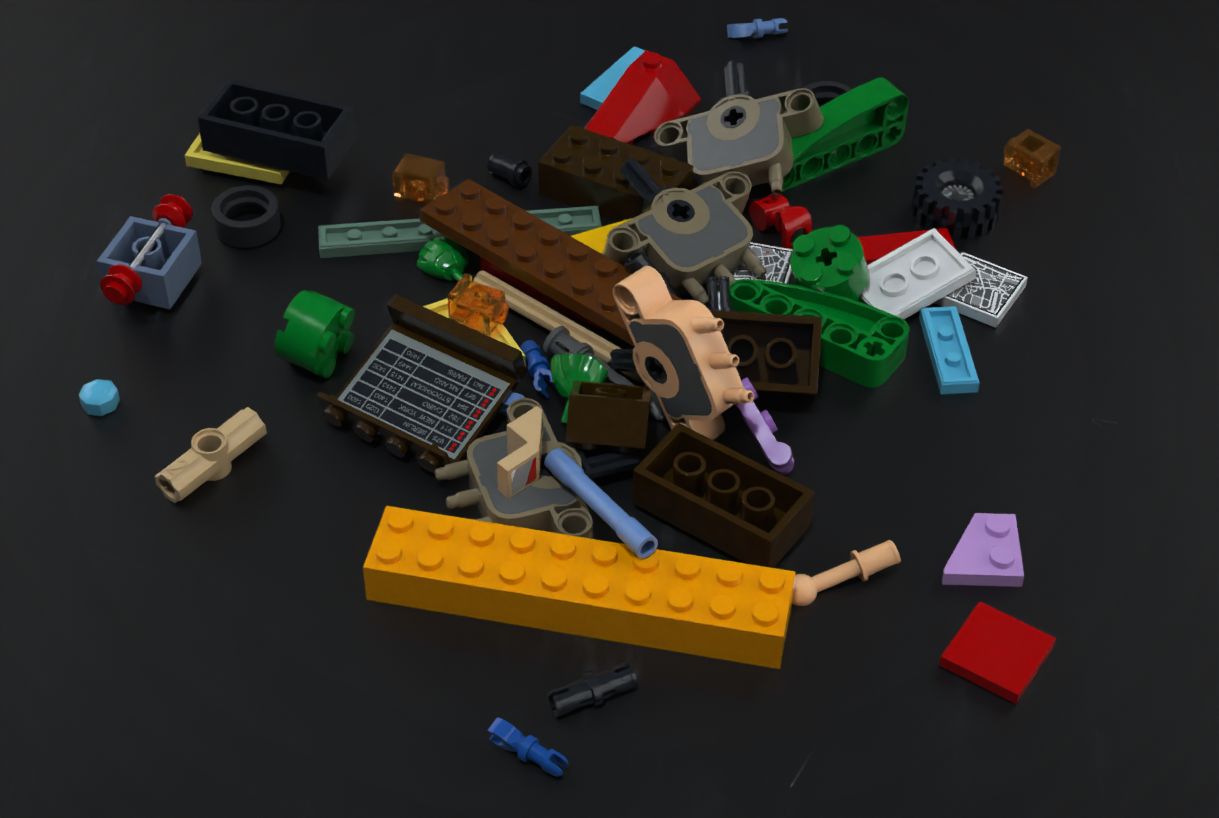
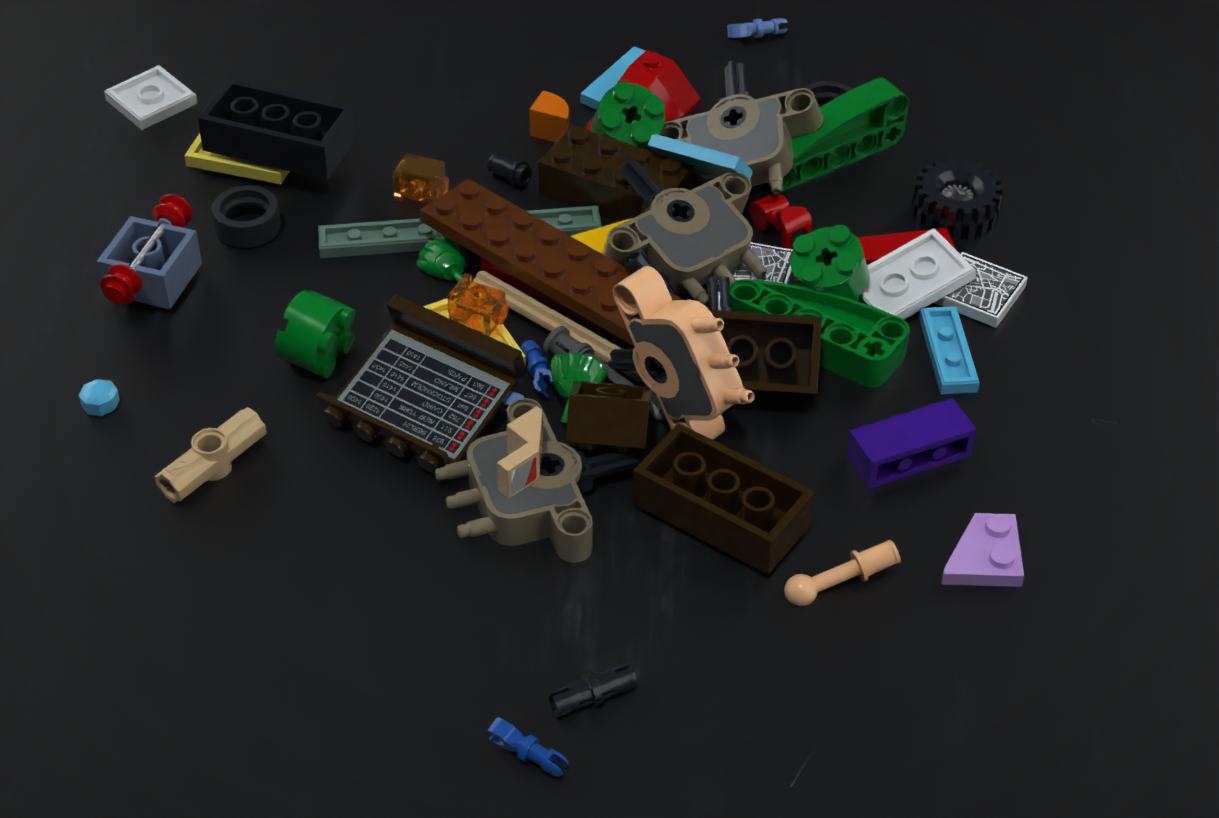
light orange brick [363,506,795,669] -> none
medium blue piece [544,448,658,558] -> none
medium lavender plate [734,377,794,475] -> none
red tile [939,601,1057,705] -> none
clear orange brick [1004,129,1061,188] -> none
none -> white tile [104,65,197,130]
none -> orange brick [529,91,569,142]
none -> green brick [591,81,665,151]
none -> medium azure tile [648,134,753,180]
none -> dark purple brick [846,398,977,490]

